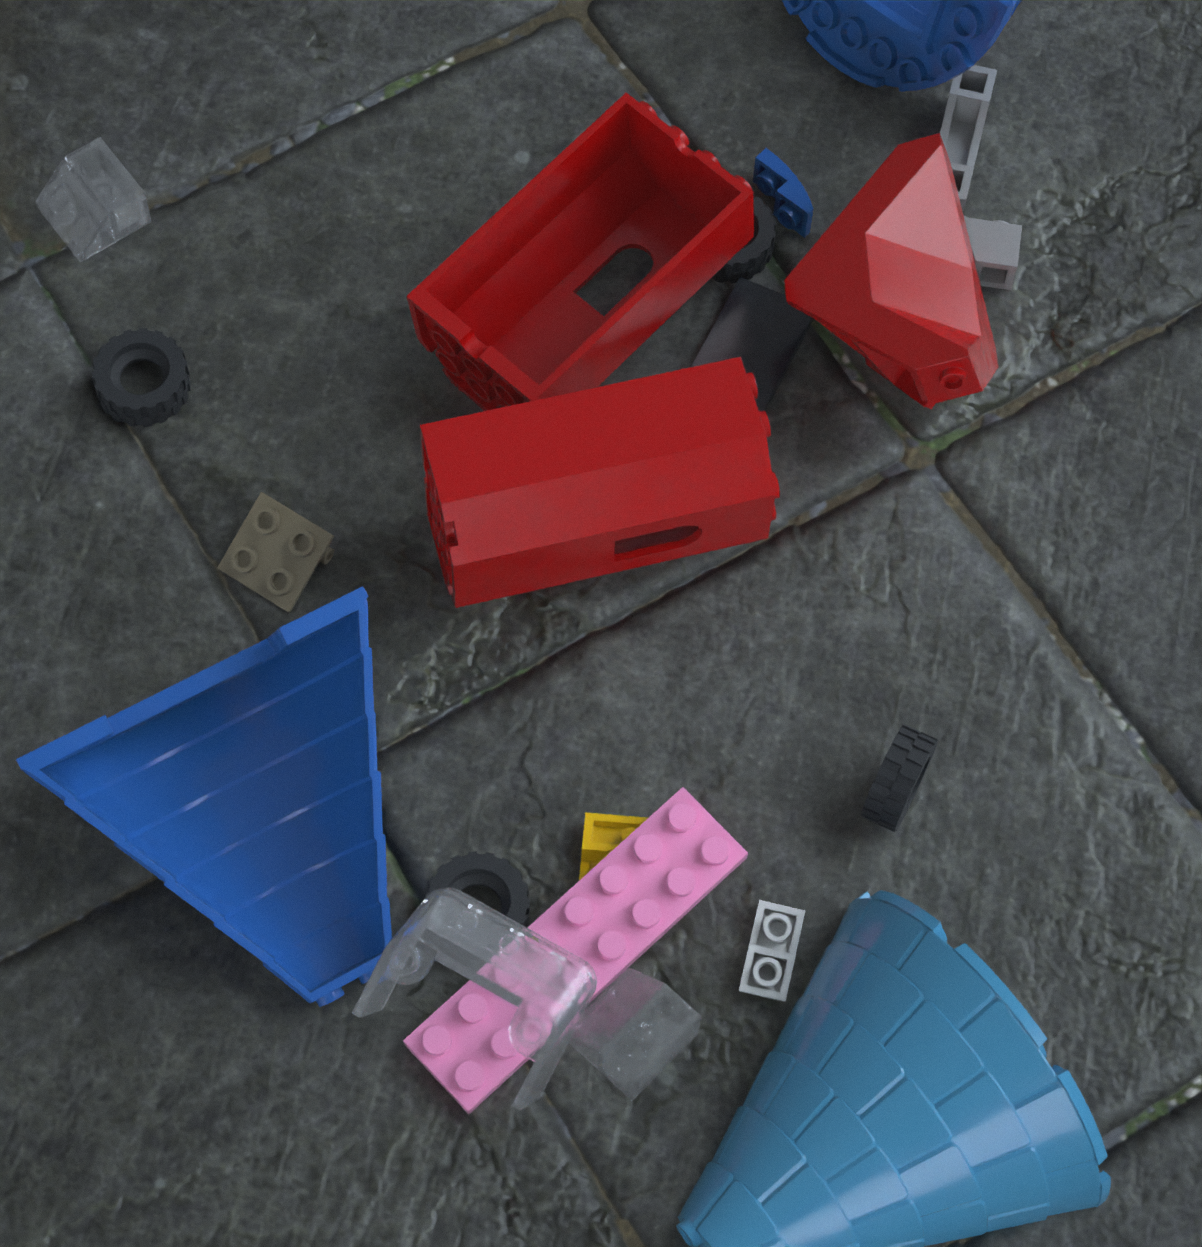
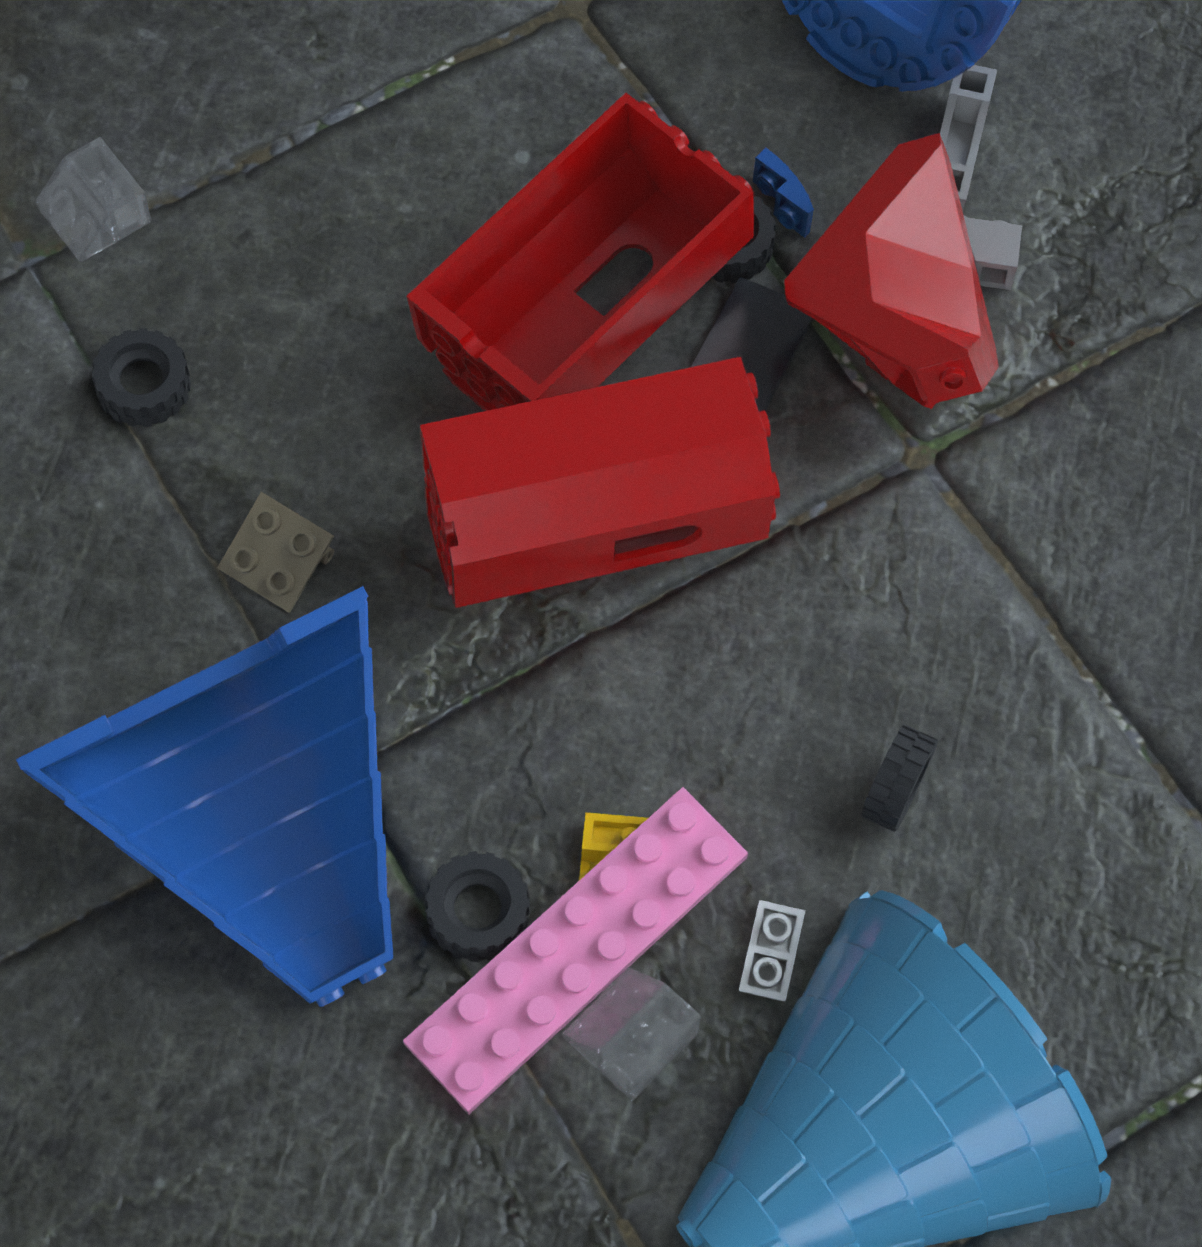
clear windscreen [352,887,597,1110] -> none

